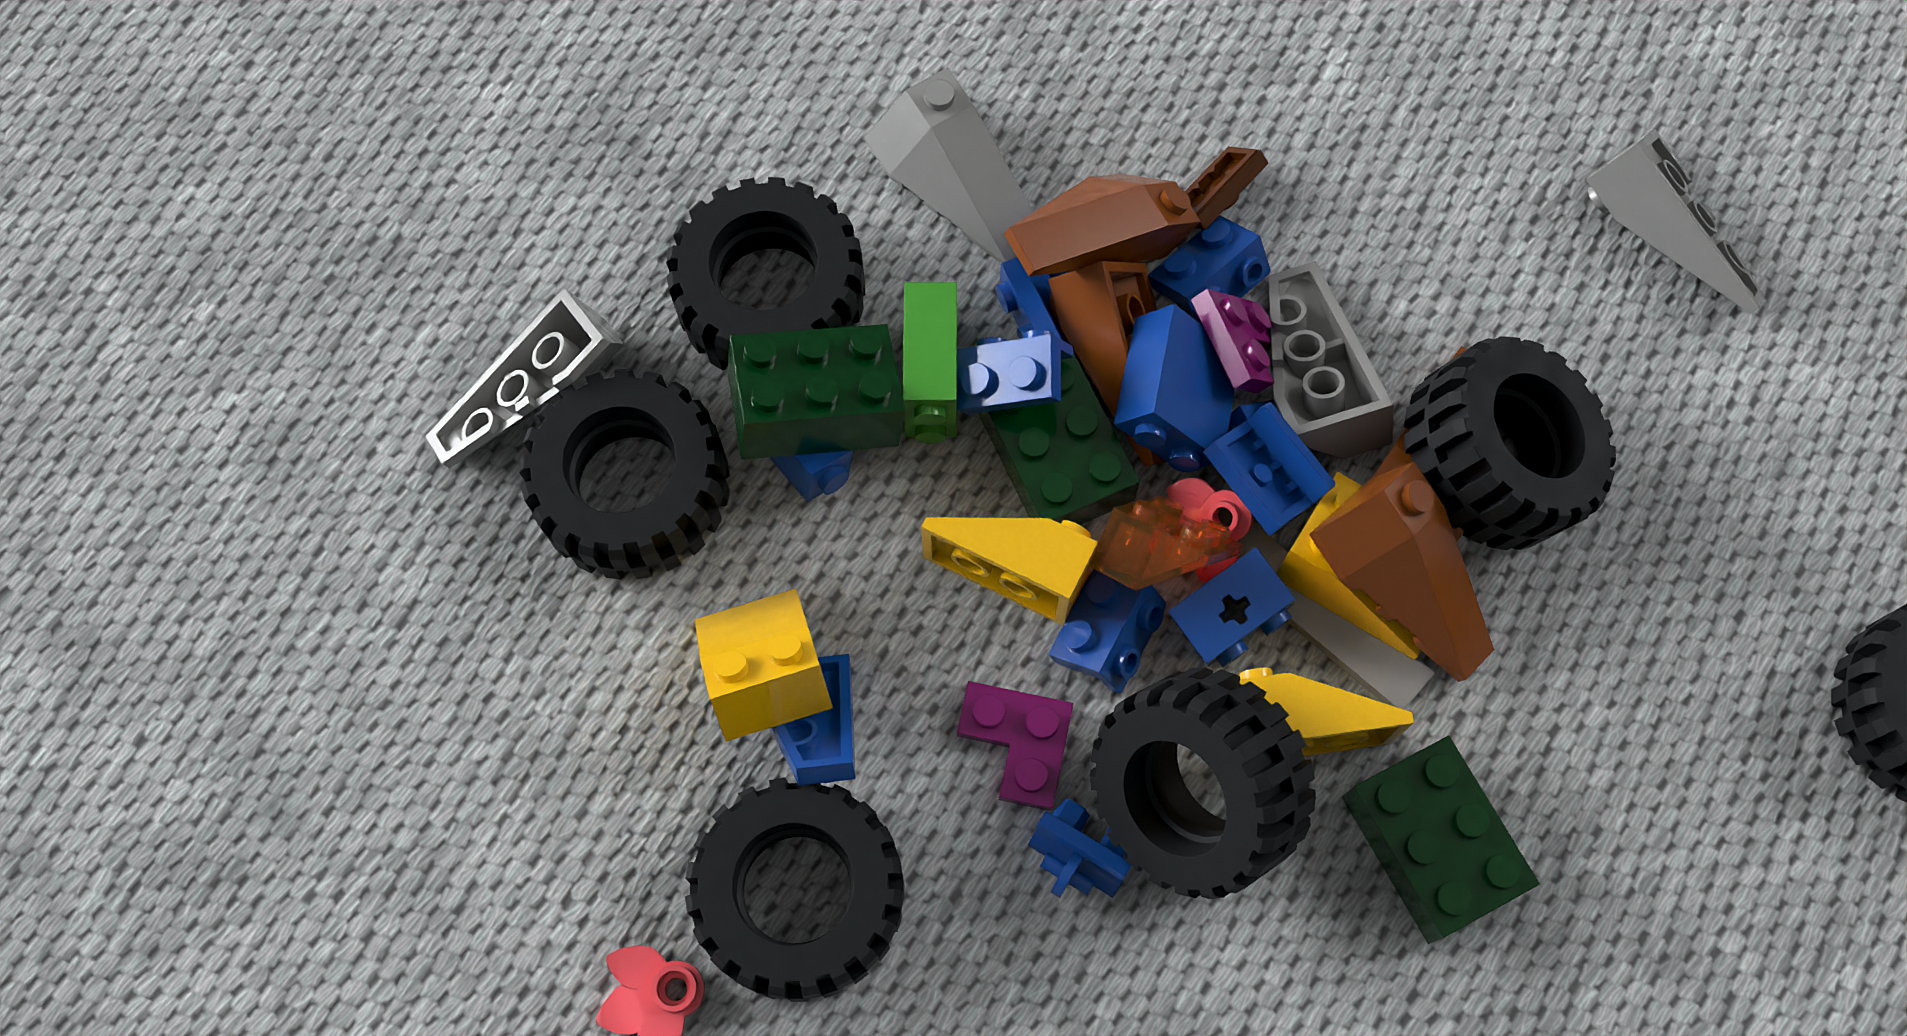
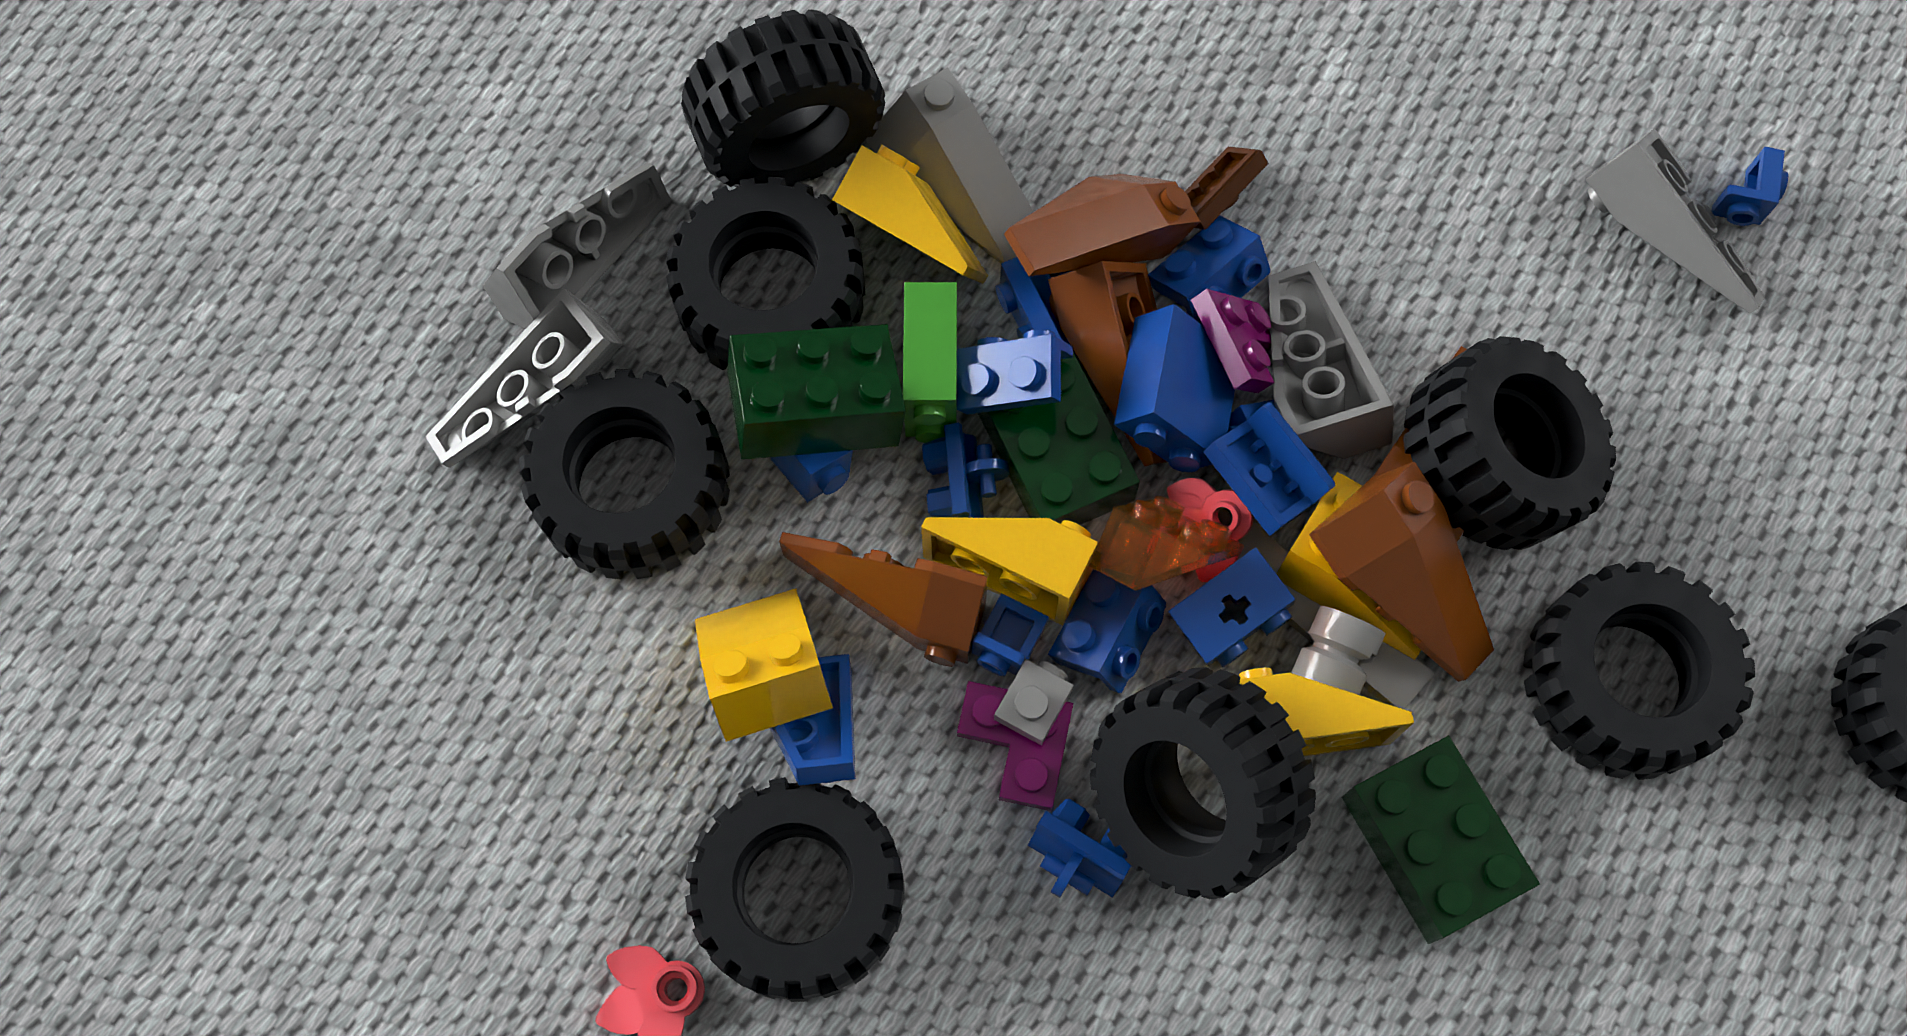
none -> light grey wedge [483,162,671,329]
none -> black tyre [681,10,886,188]
none -> dark orange wedge [779,532,988,667]
none -> yellow slope [832,144,988,284]
none -> blue hips [922,422,1010,518]
none -> blue bracket [972,593,1049,677]
none -> light grey bracket [994,659,1074,746]
none -> light grey wheel [1291,606,1386,695]
none -> black tyre [1523,562,1755,780]
none -> blue bracket [1711,147,1789,226]

